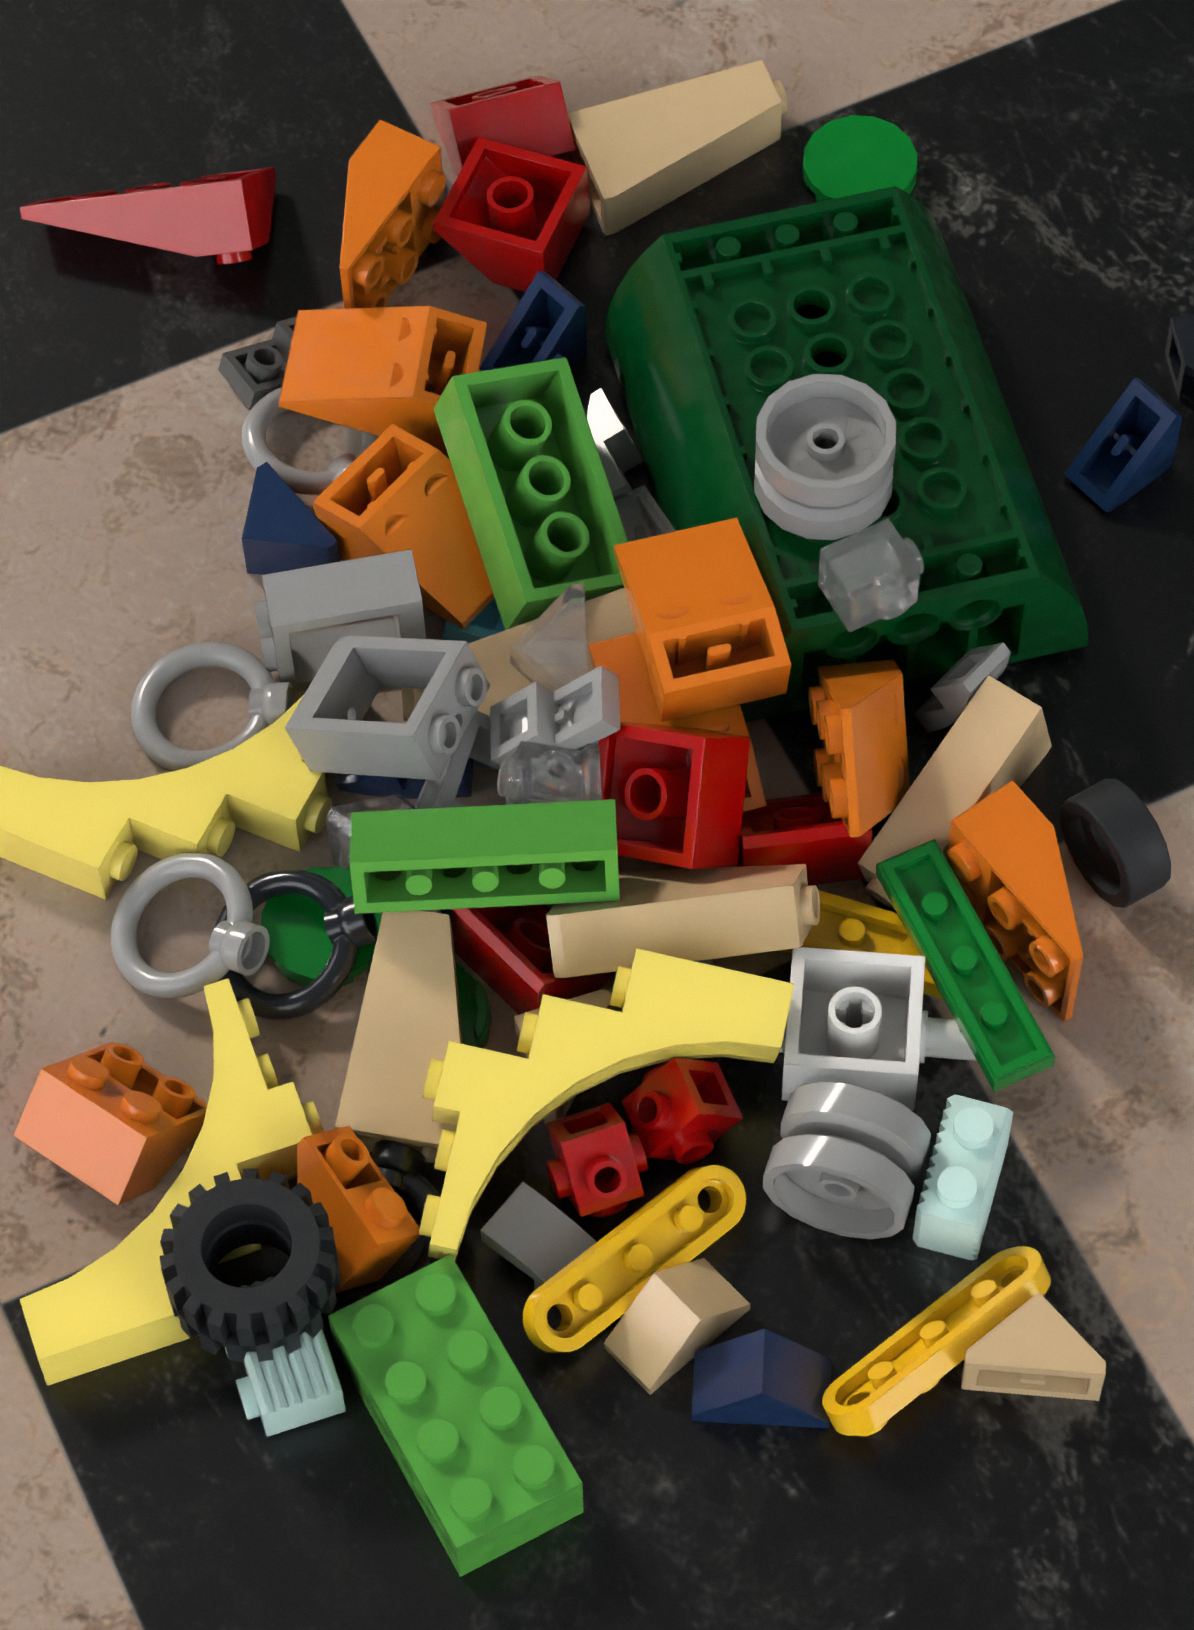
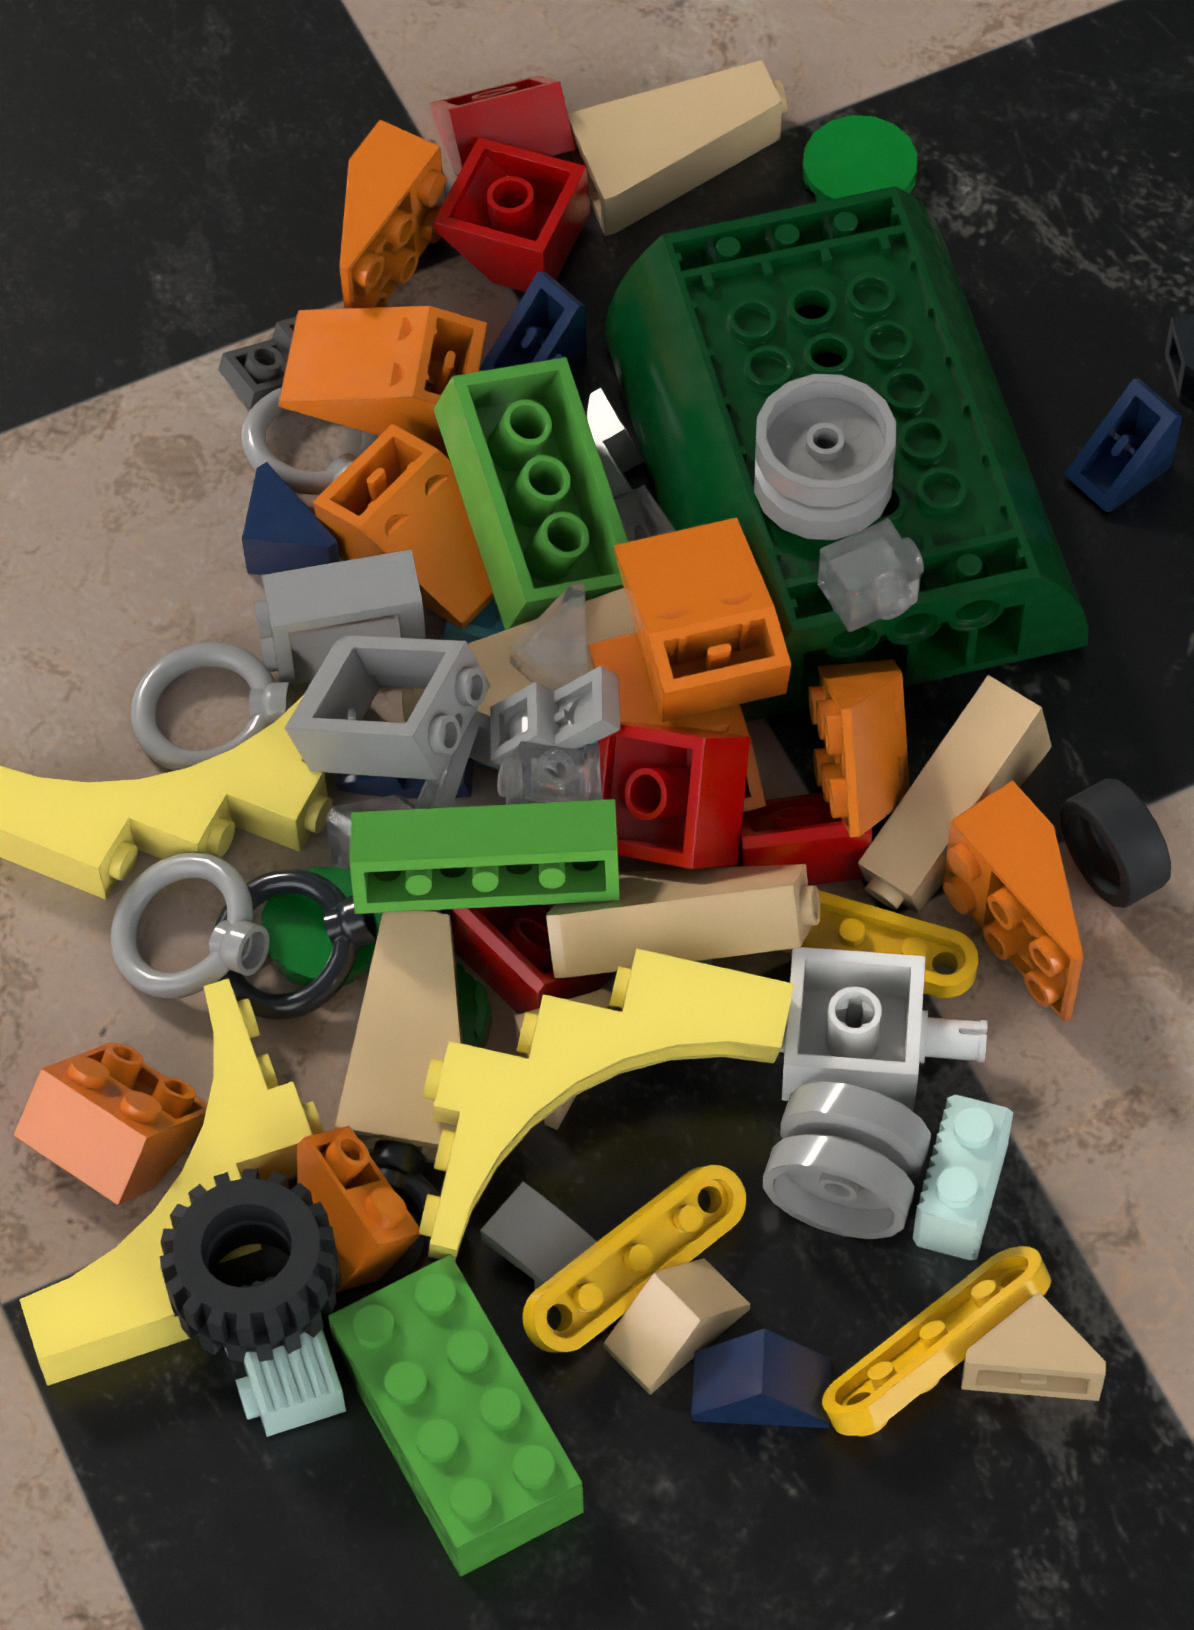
wedge [20,167,276,264] -> none
red brick [546,1103,648,1217] -> none
red brick [622,1057,743,1164] -> none
green tile [876,839,1055,1092] -> none
light grey slope [914,642,1011,733] -> none

